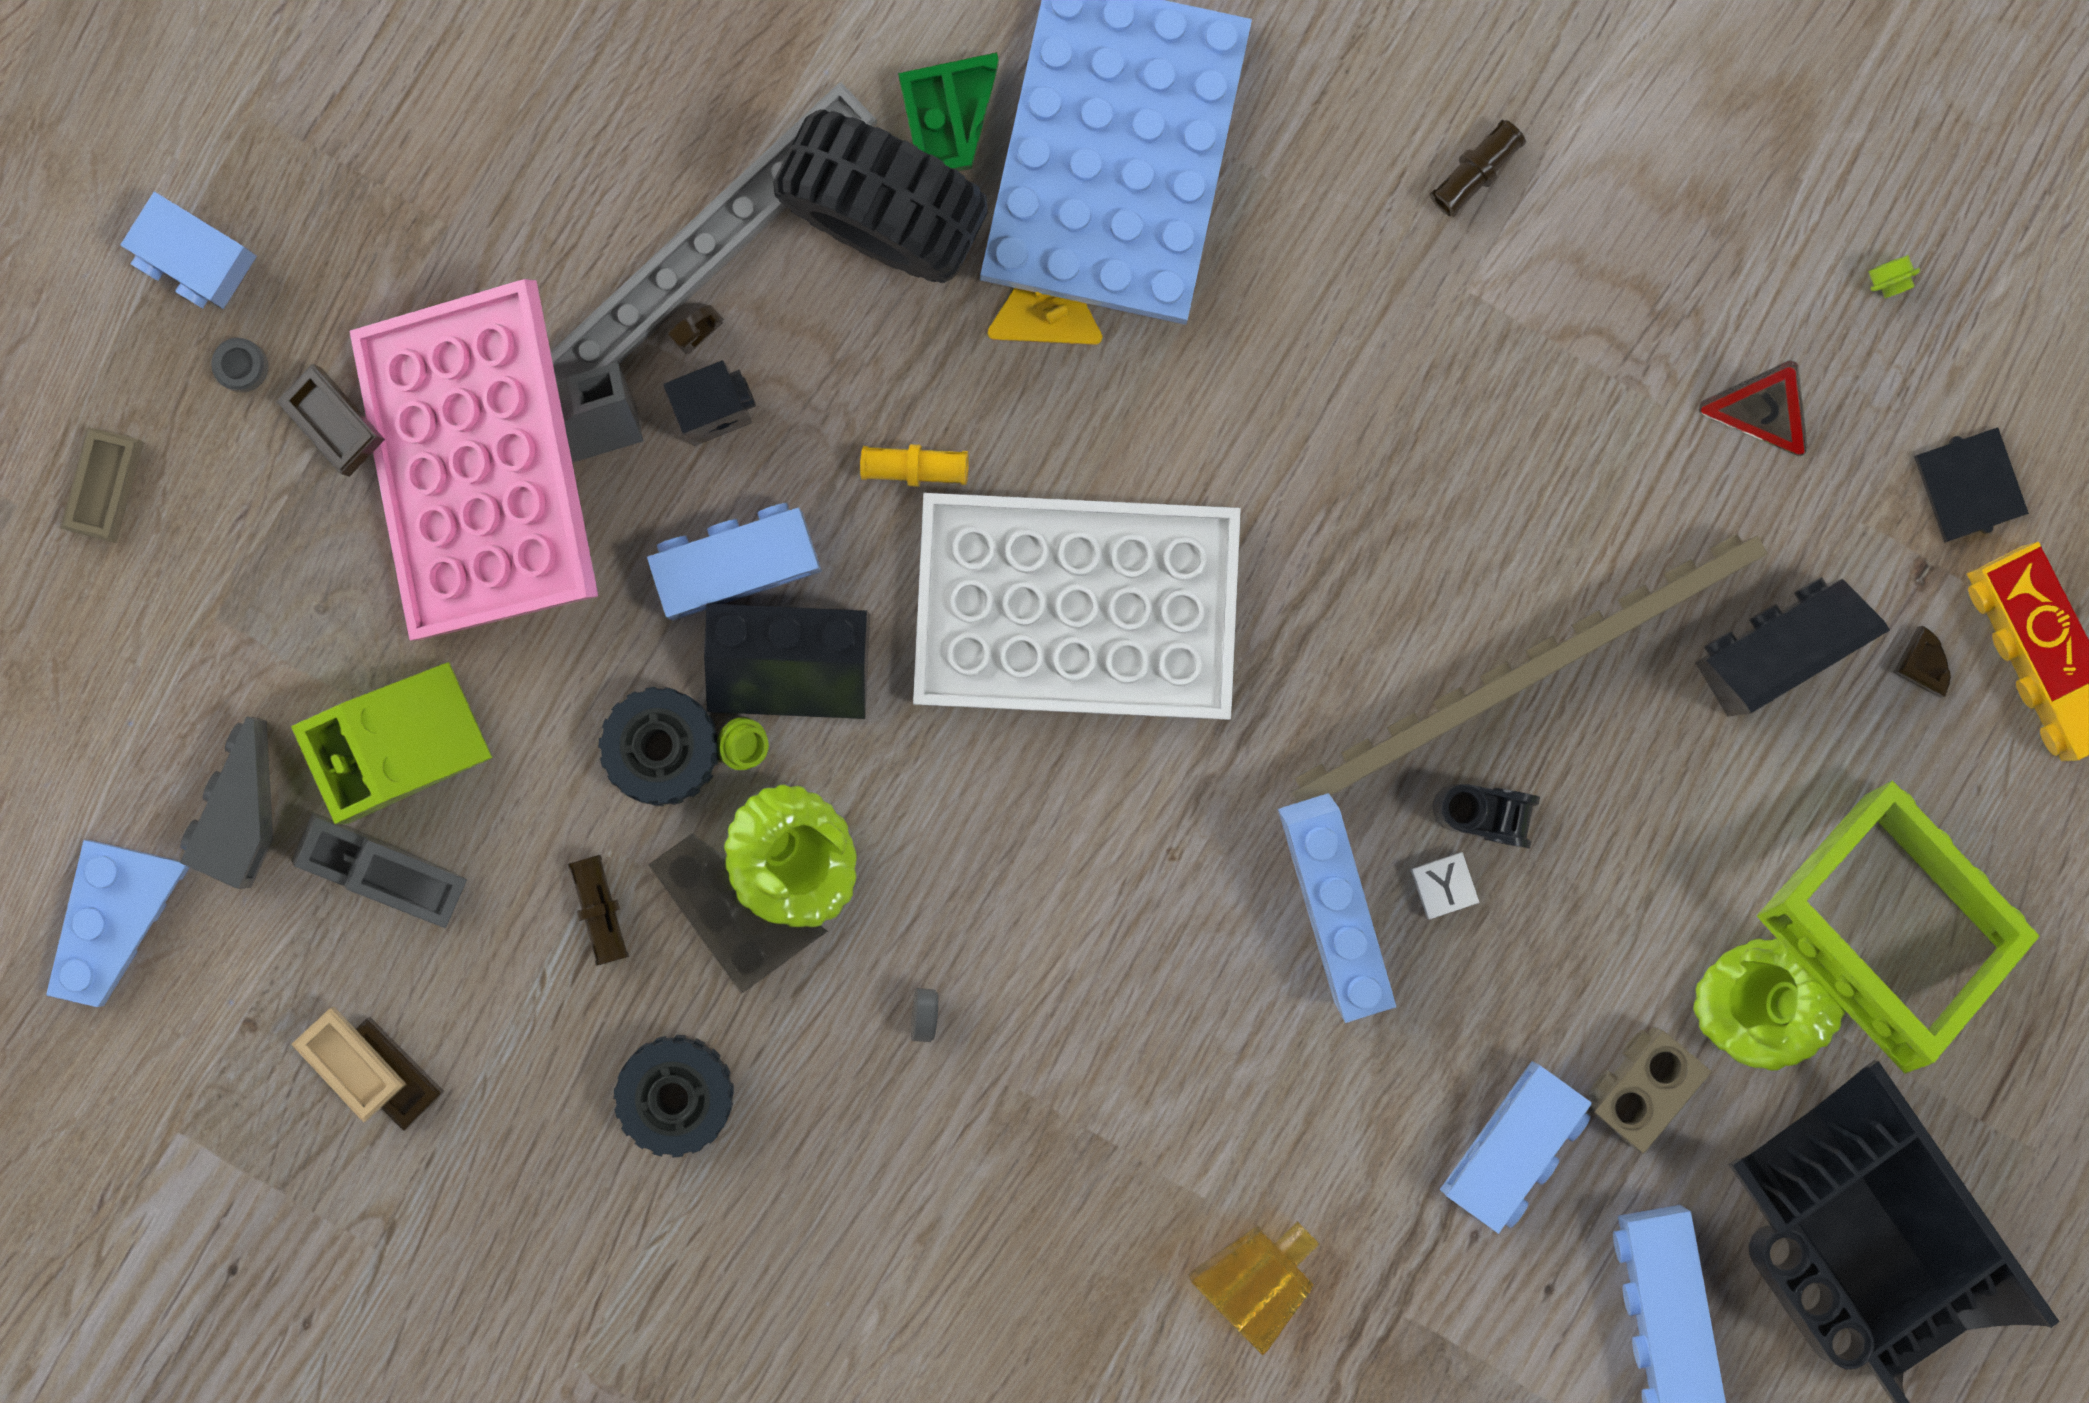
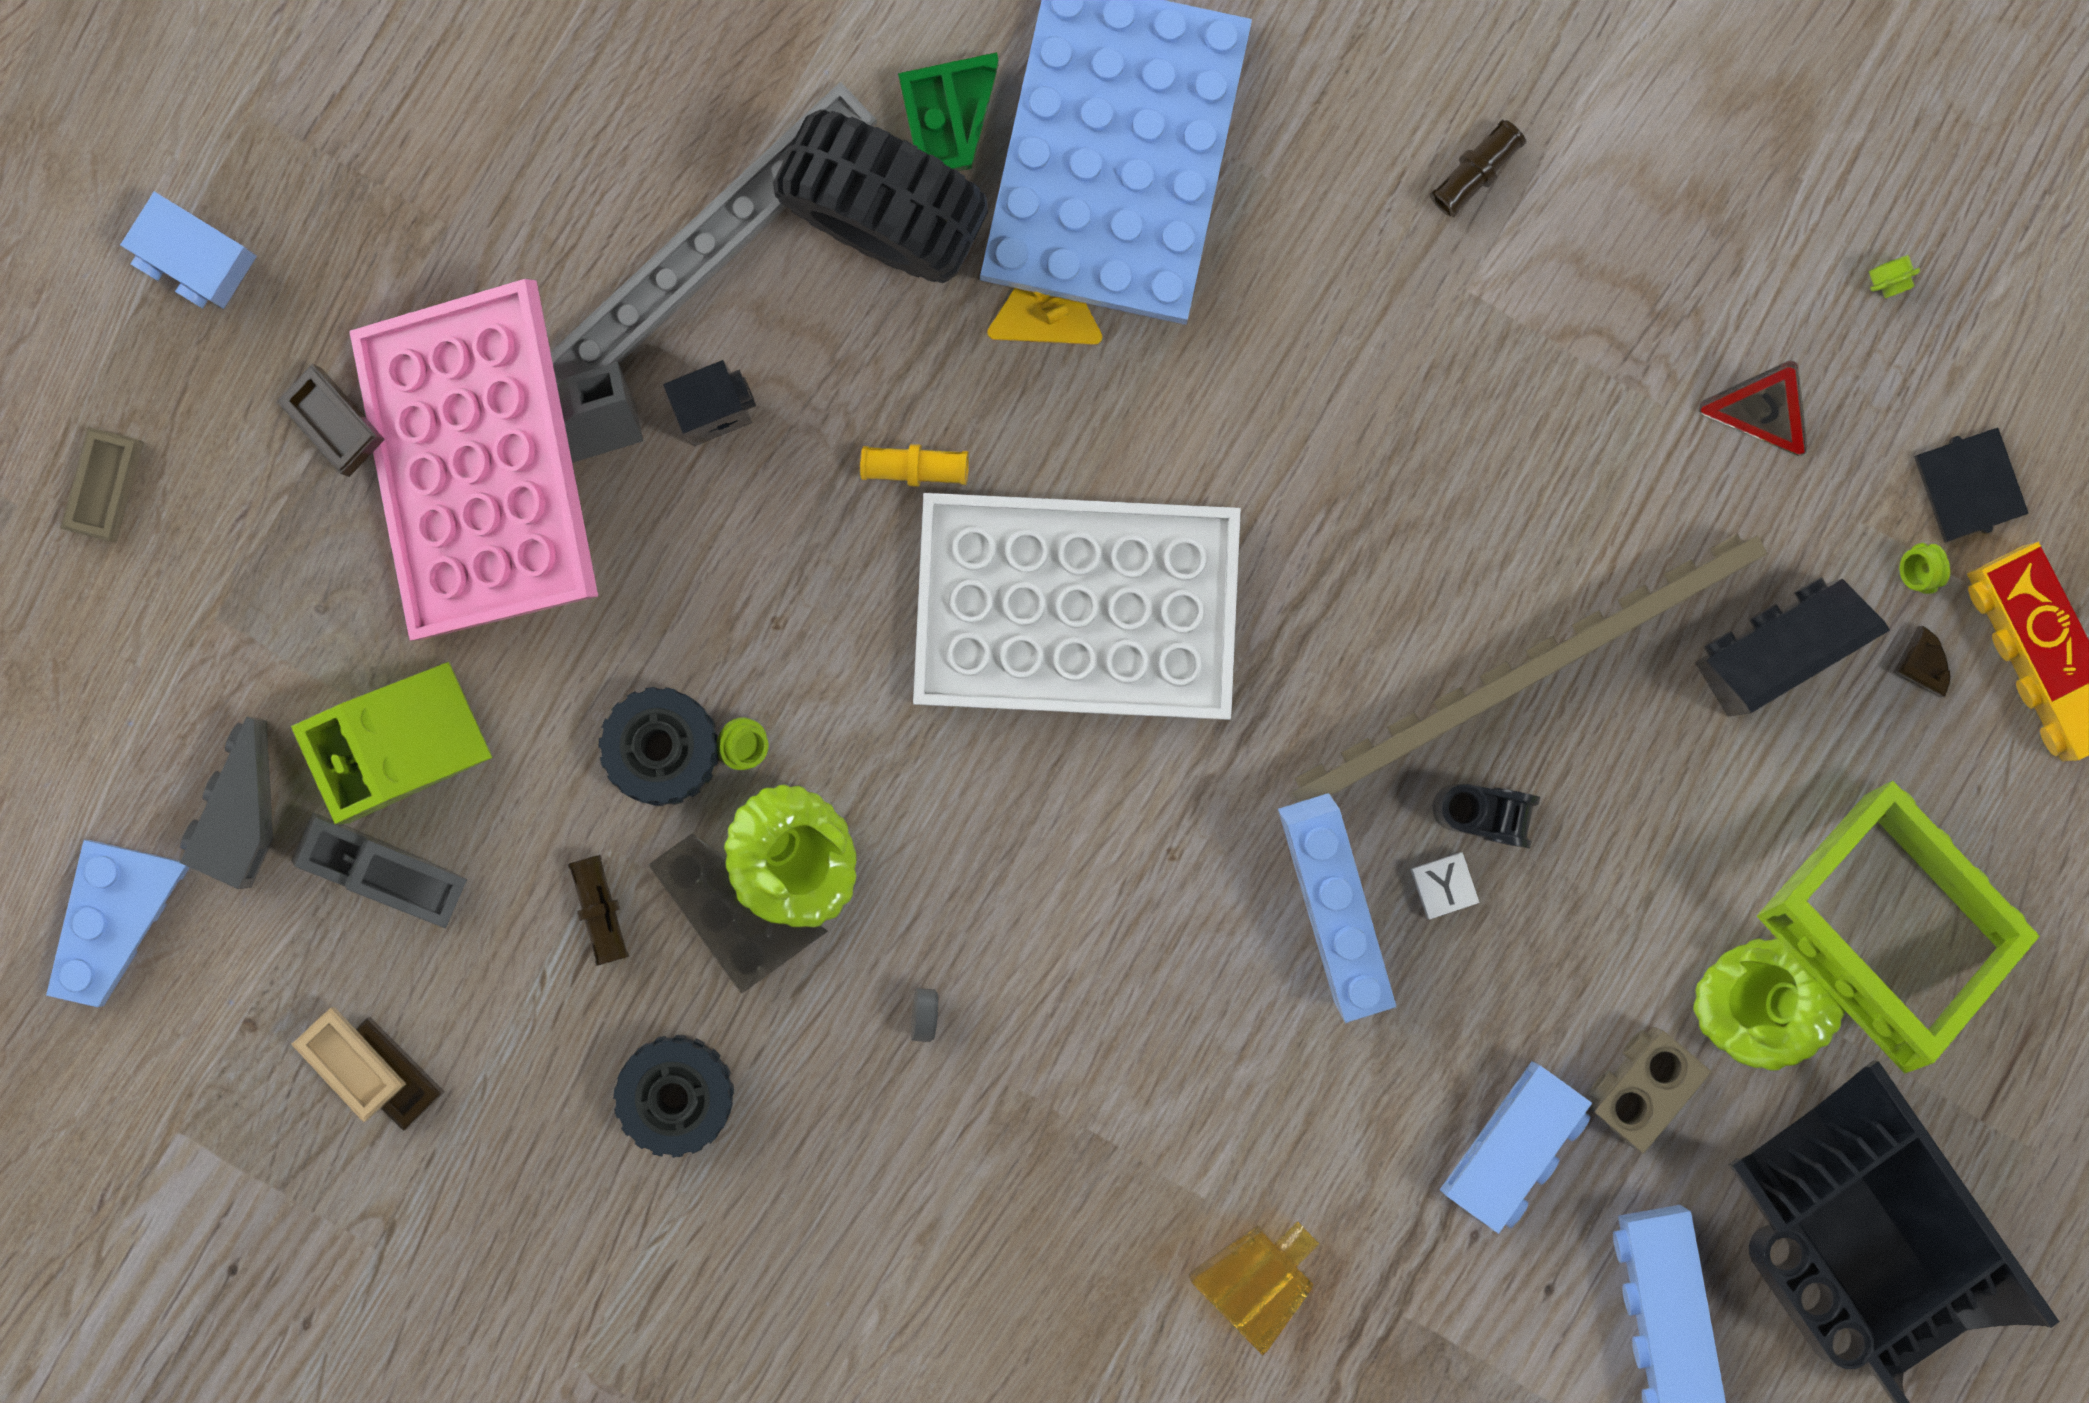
dark grey tile [211,338,268,393] -> none
light blue brick [647,503,822,621] -> none
dark brown tile [667,305,724,354] -> none
black slope [704,604,870,719] -> none
none -> lime plate [1899,542,1950,594]

